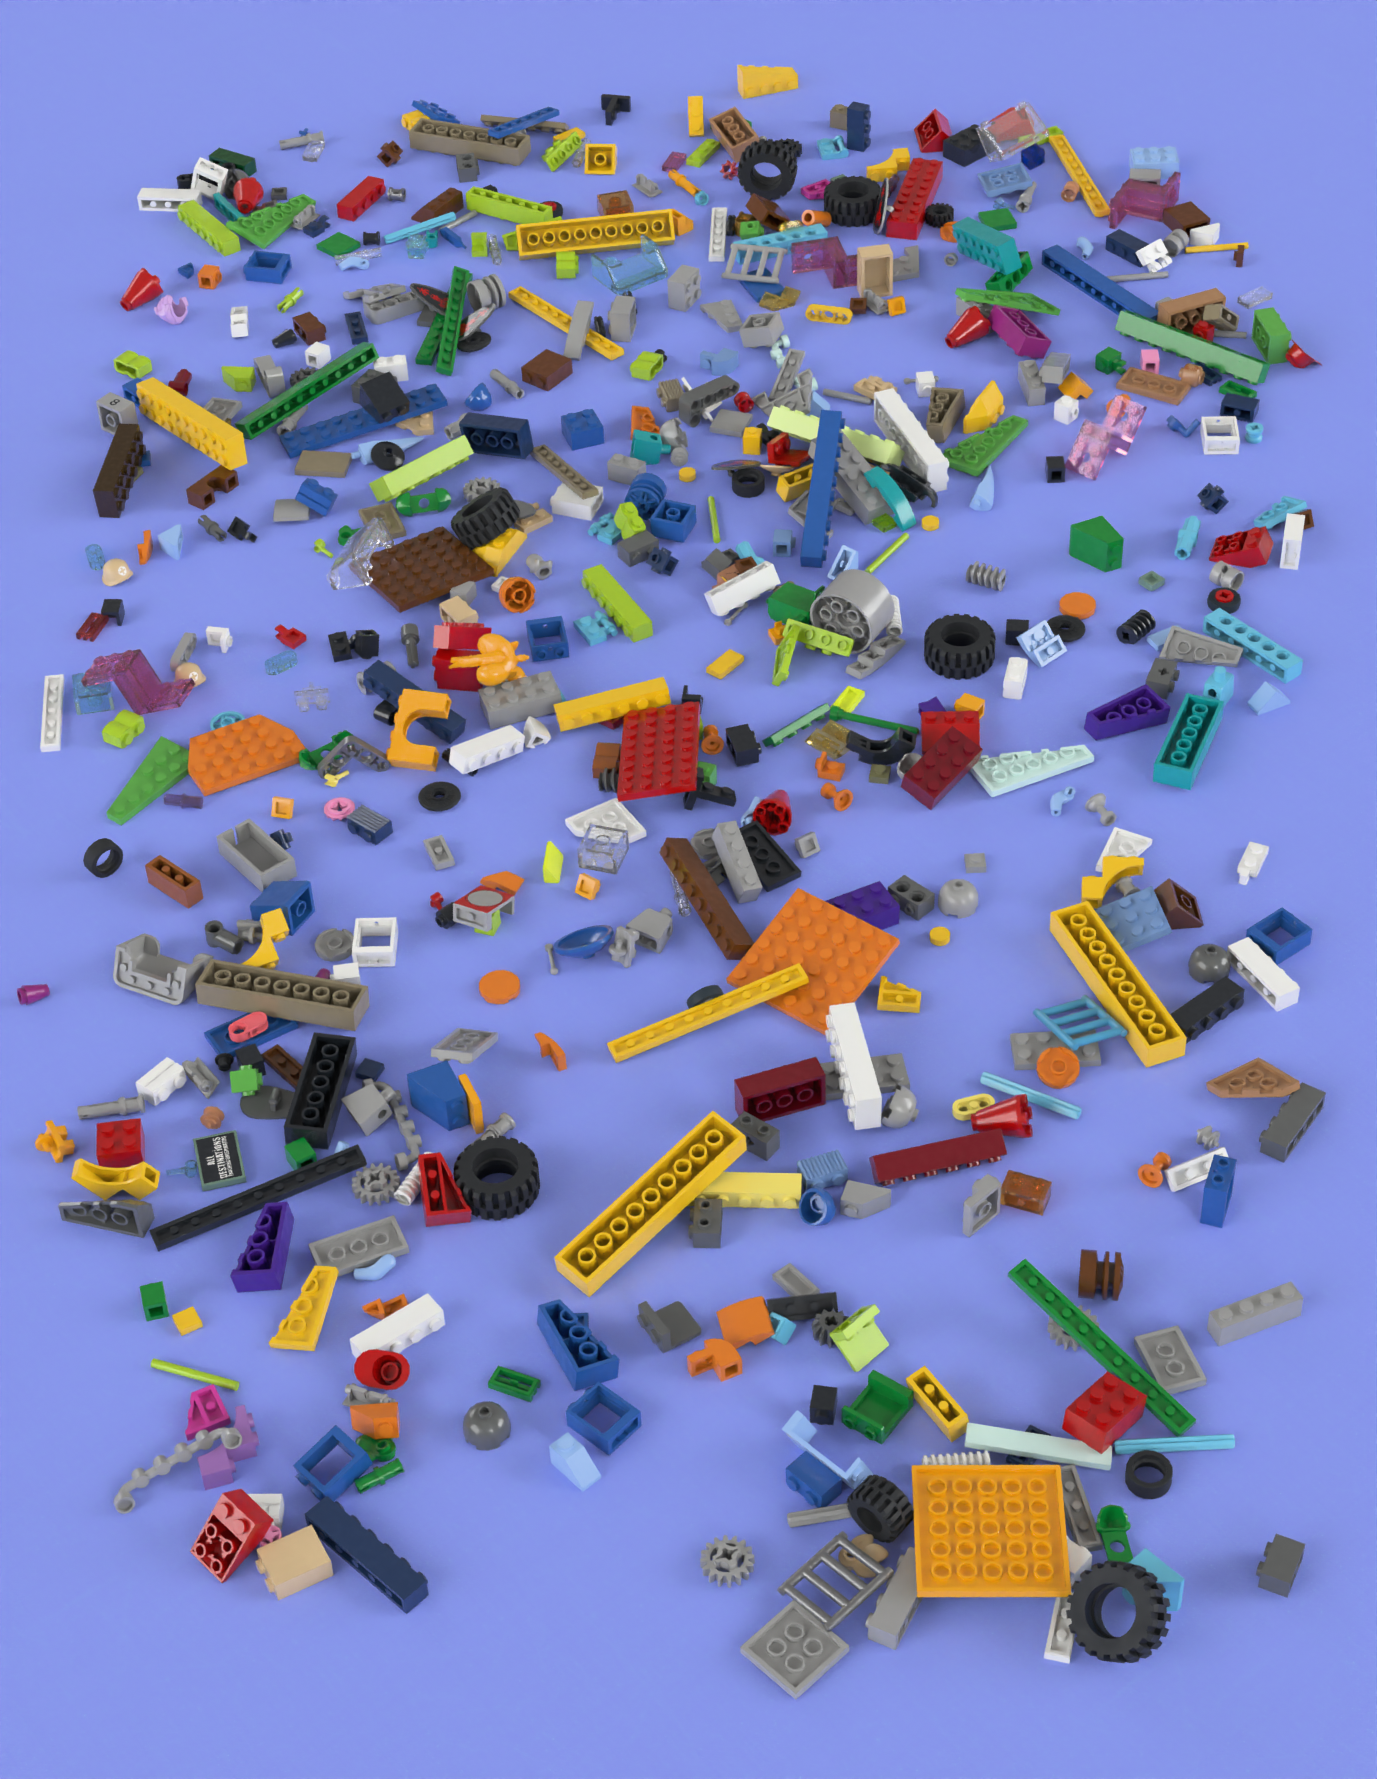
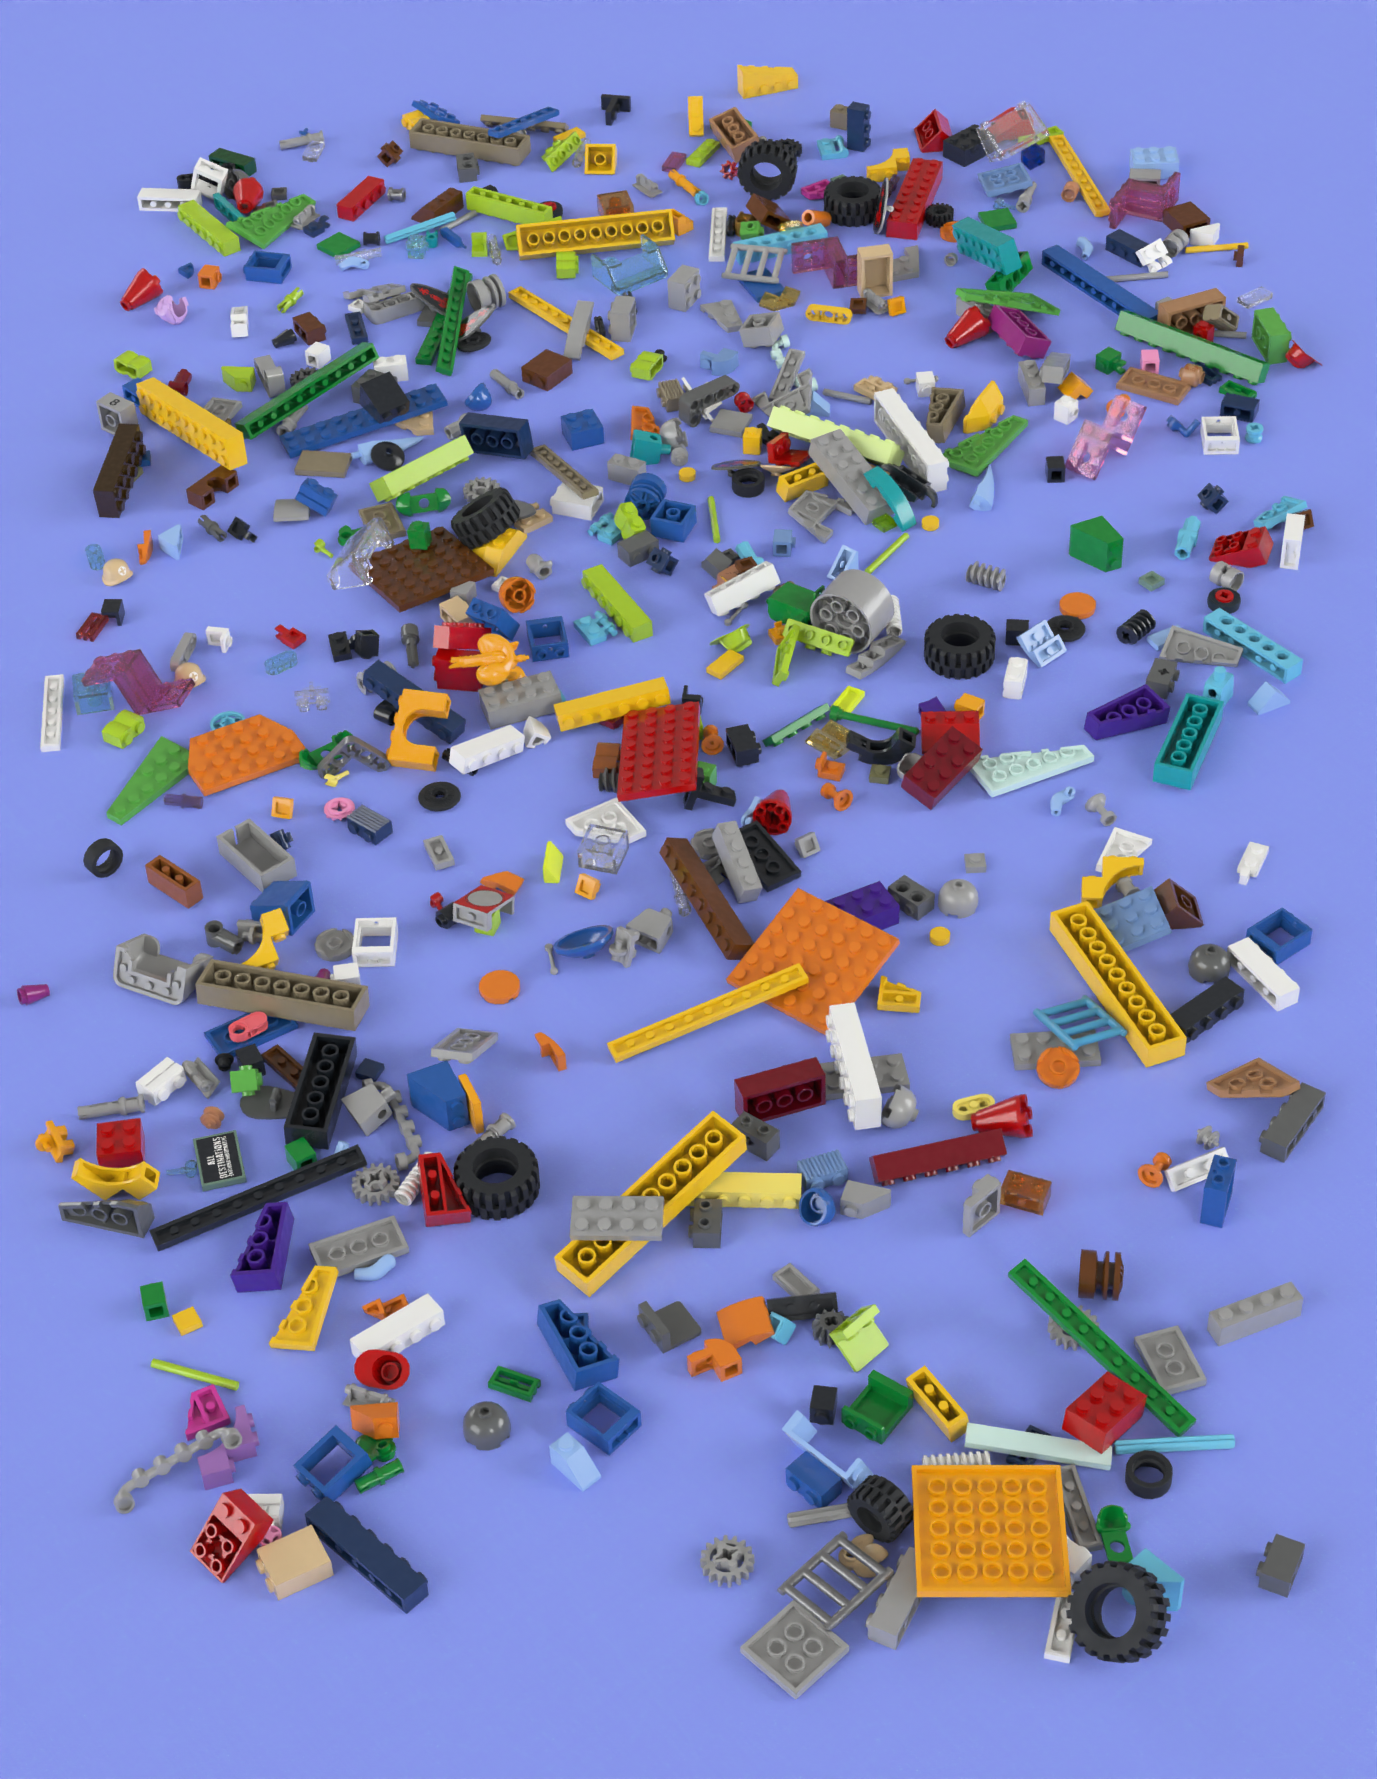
black bush [686,985,724,1009] -> none
blue brick [800,410,845,568] -> none
medium azure axle [980,1072,1082,1119] -> none
none -> white tile [348,298,364,314]
none -> green brick [407,521,432,550]
none -> blue window [465,597,520,641]
none -> light grey plate [569,1196,664,1241]
none -> lime piece [709,624,752,653]

